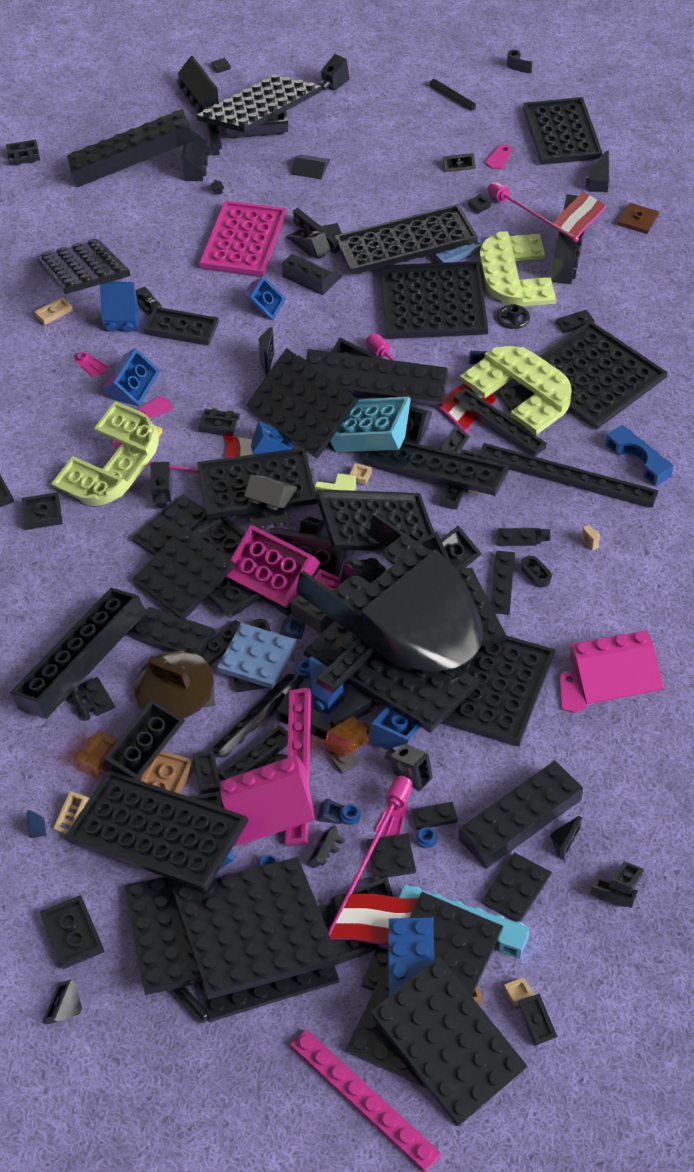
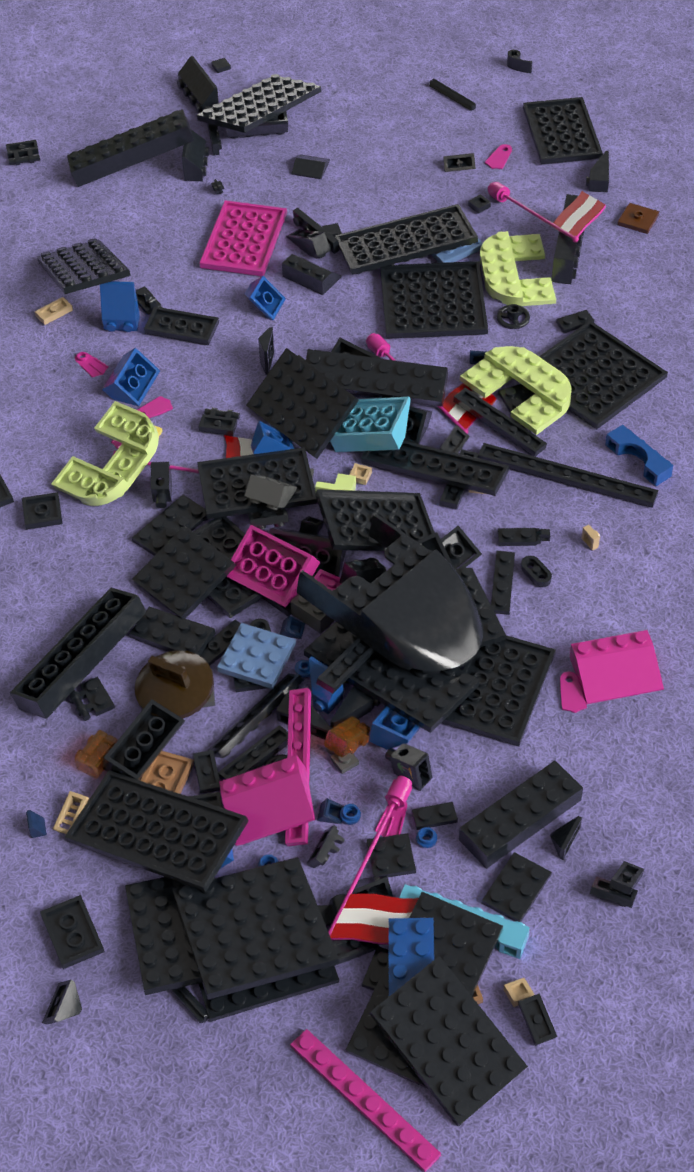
black torso [319,54,350,91] -> none

